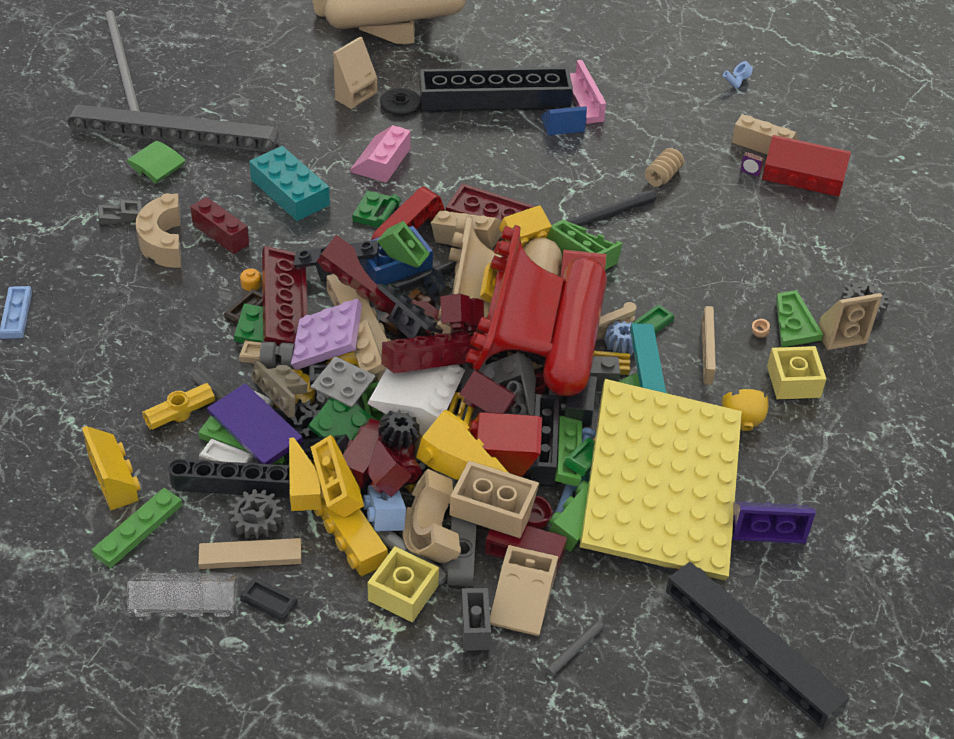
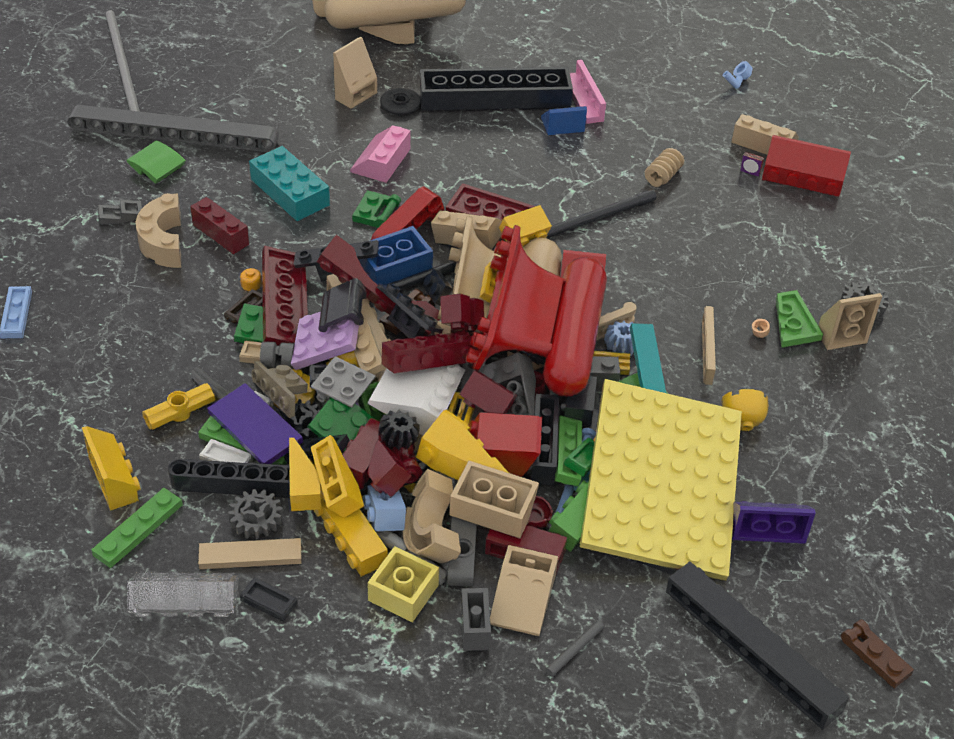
bright green slope [377,221,430,268] -> none
bright green wedge [547,220,623,270] -> none
green tile [633,304,675,334] -> none
light yellow brick [767,346,826,399] -> none
none -> black piece [318,278,367,332]
none -> reddish brown plate [841,619,914,689]

